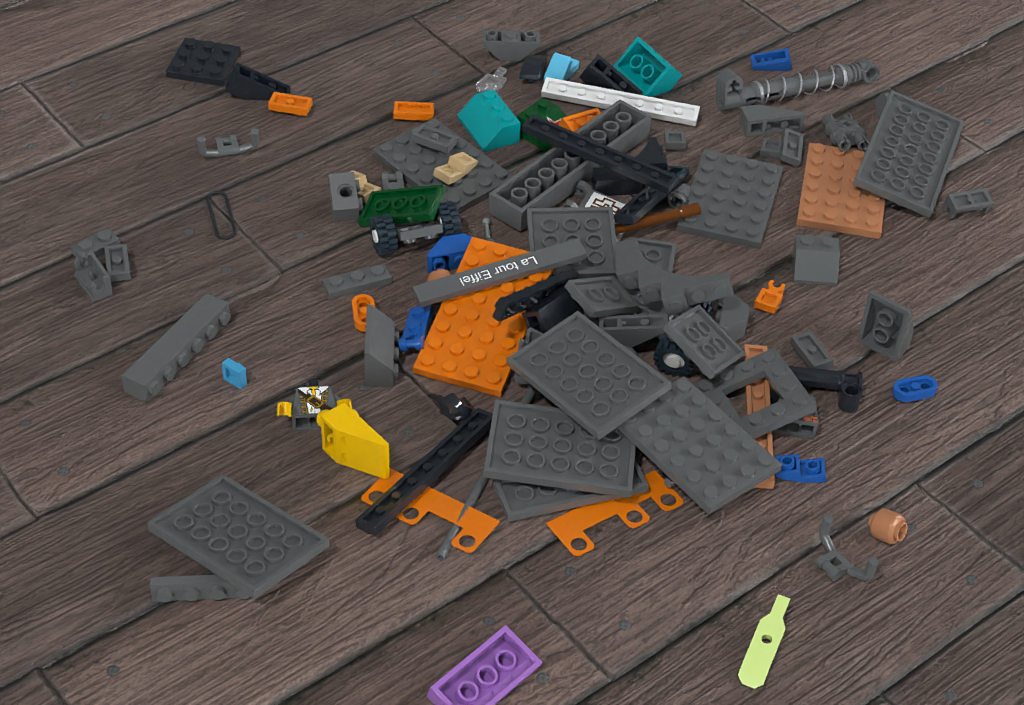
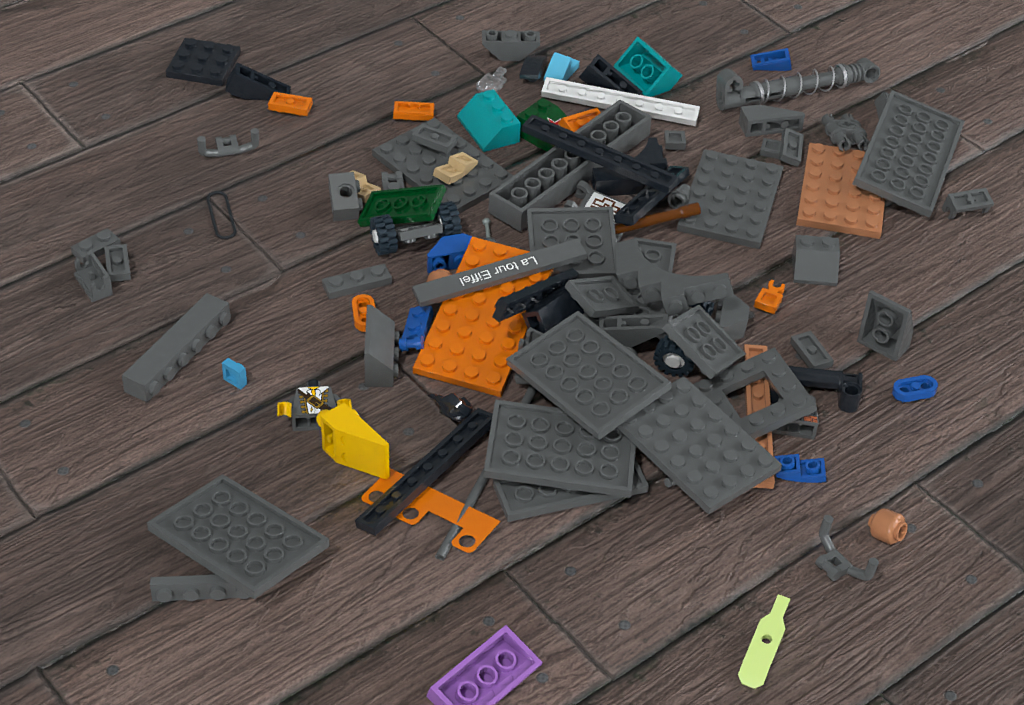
orange piece [546,470,683,556] -> none

